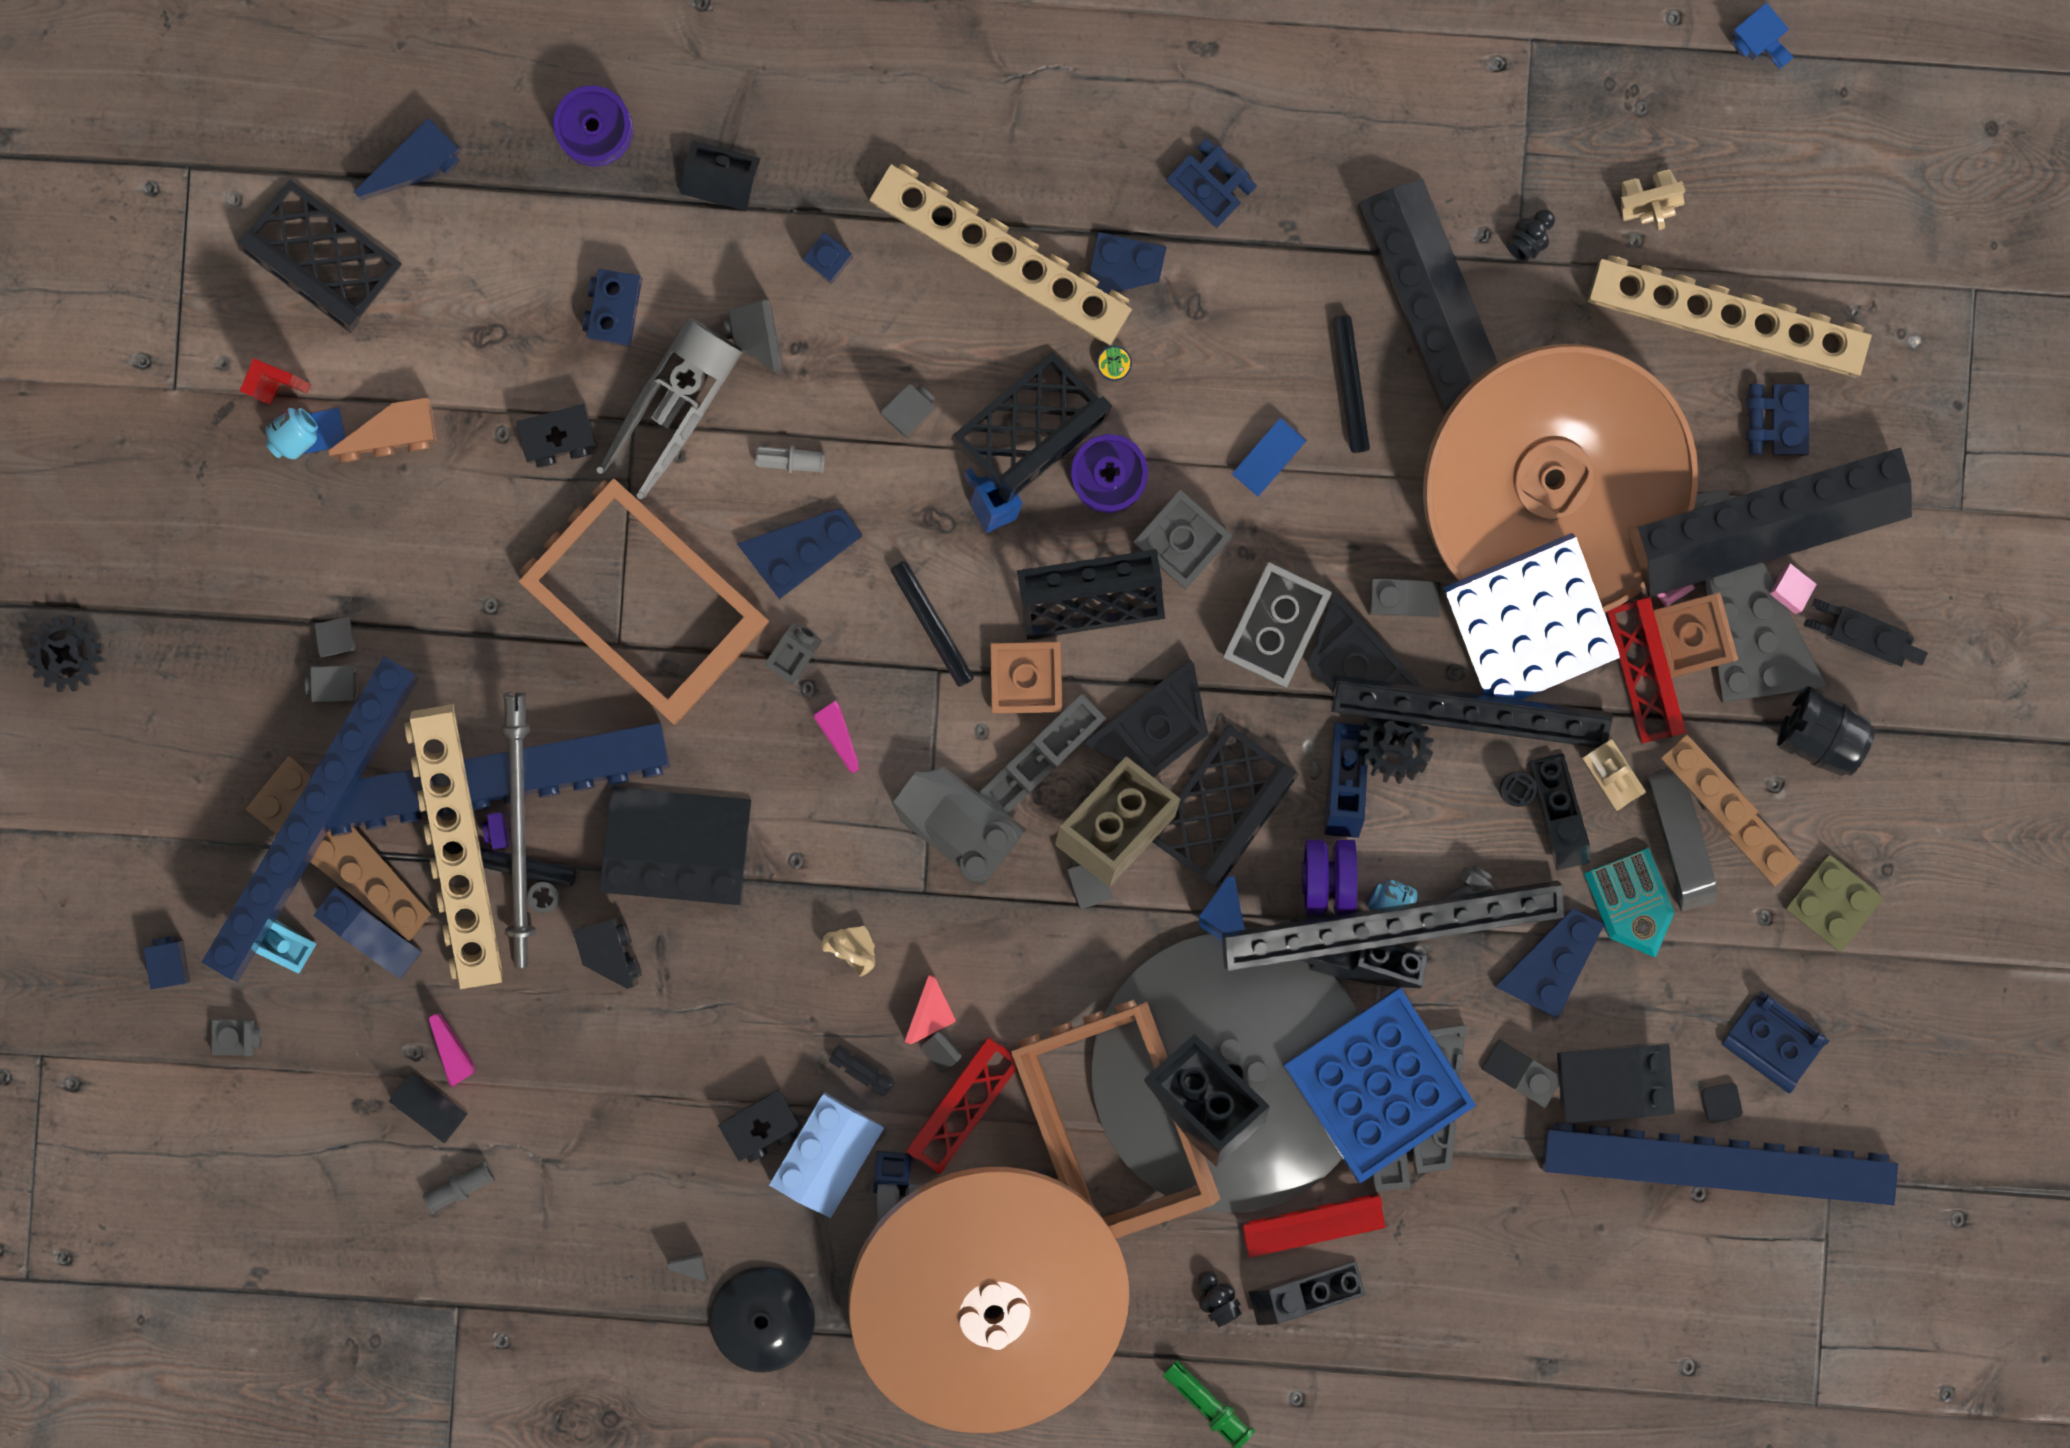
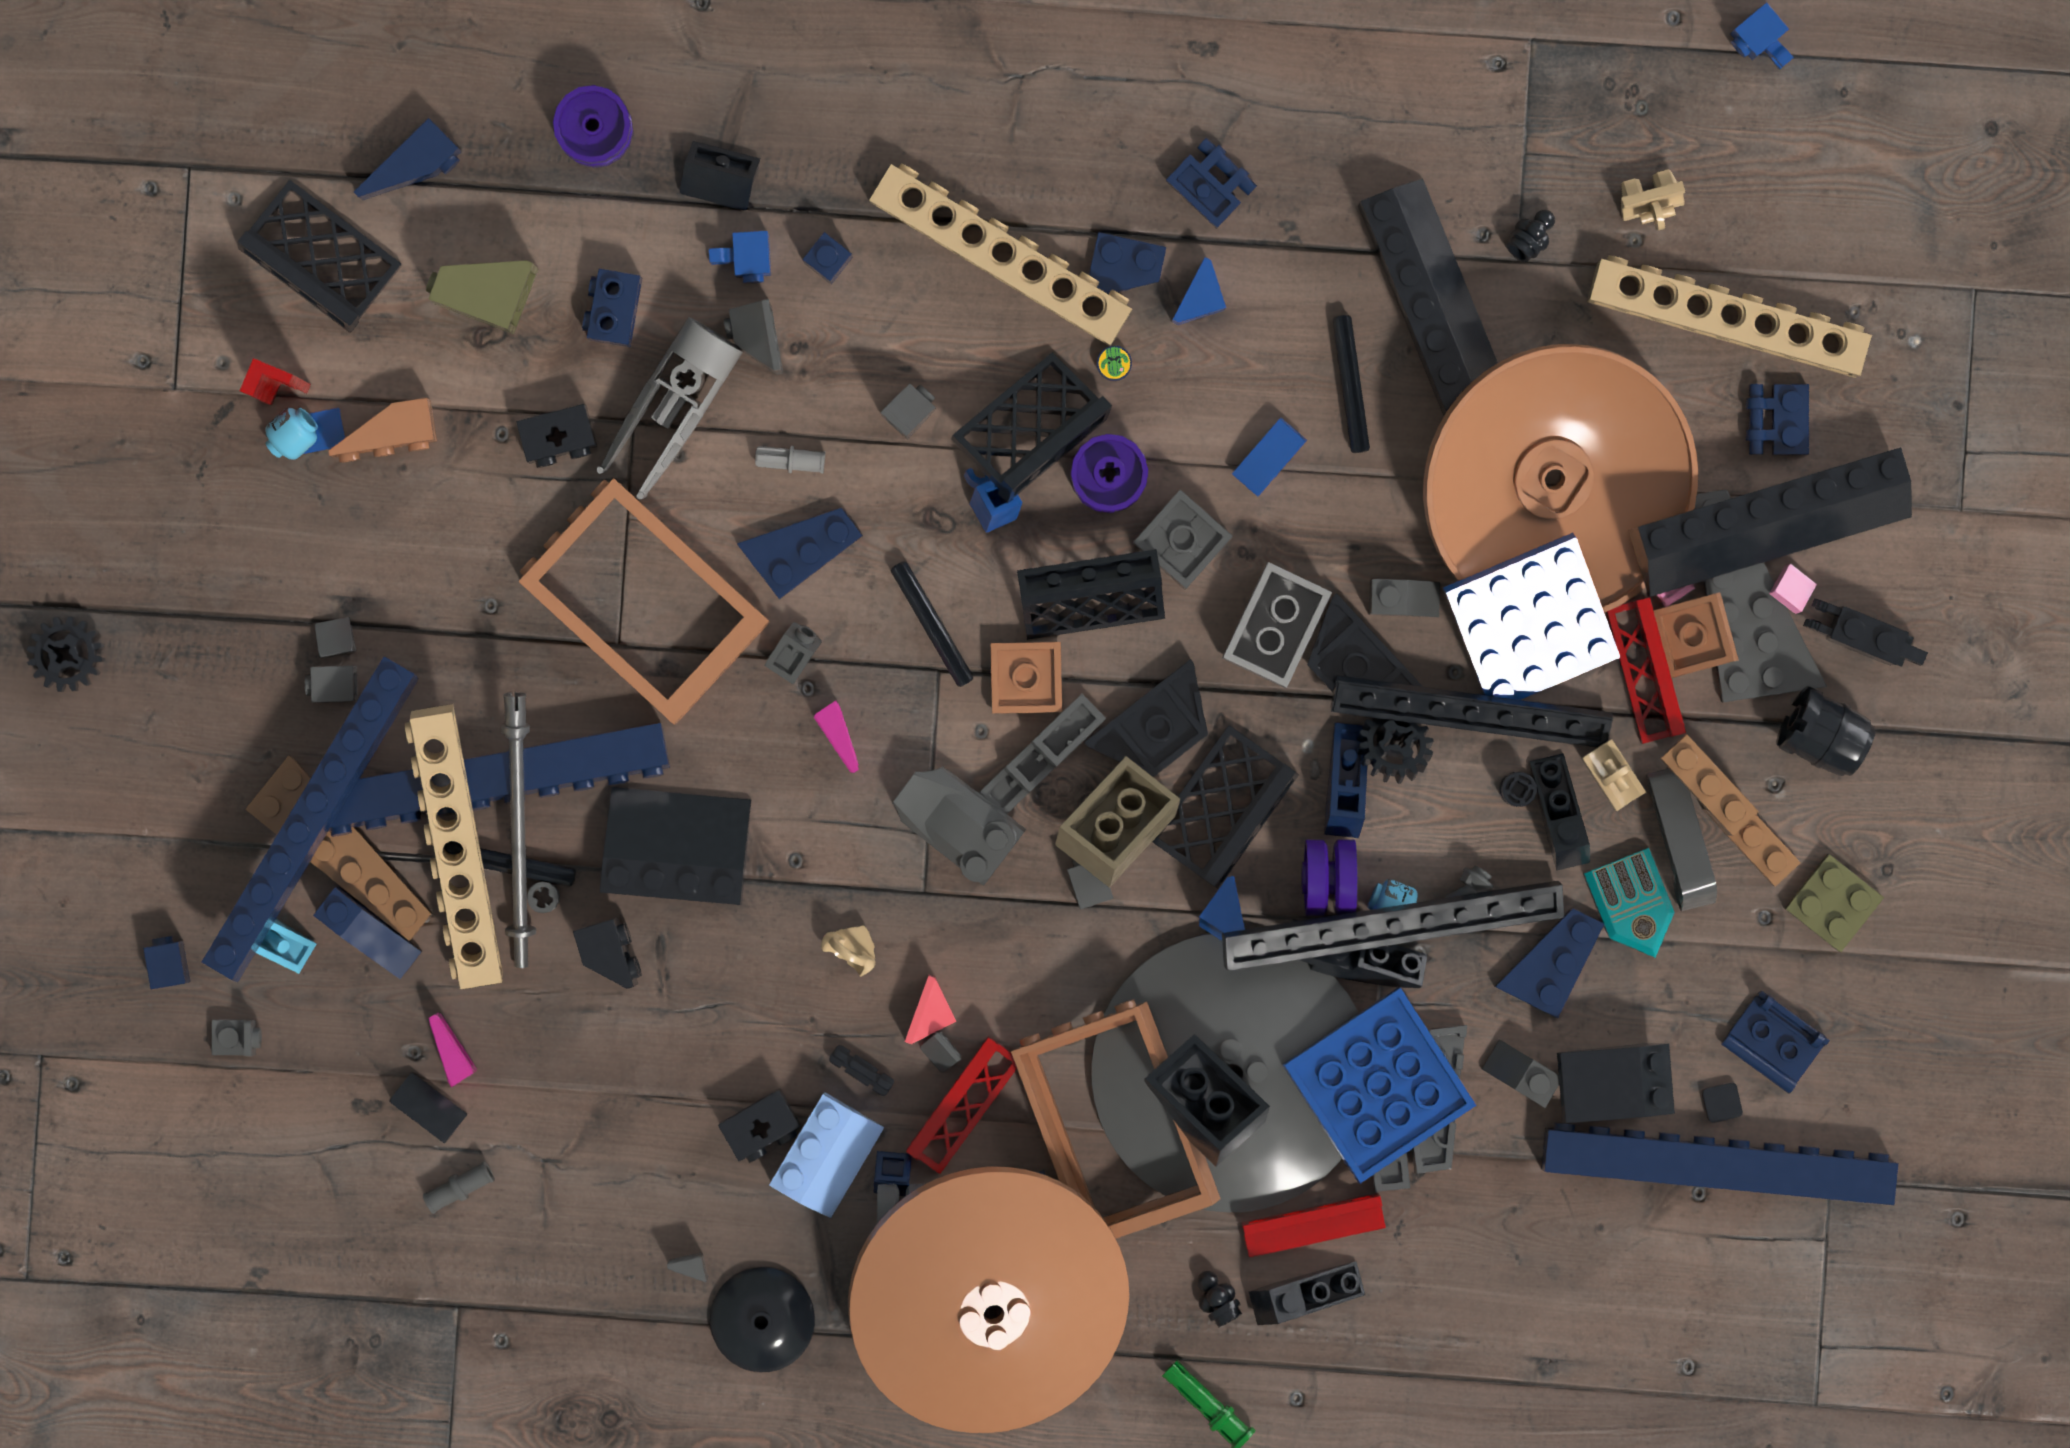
dark purple plate [483,812,509,849] -> none
none -> olive slope [426,260,539,334]
none -> blue brick [709,231,771,283]
none -> blue slope [1172,257,1226,325]

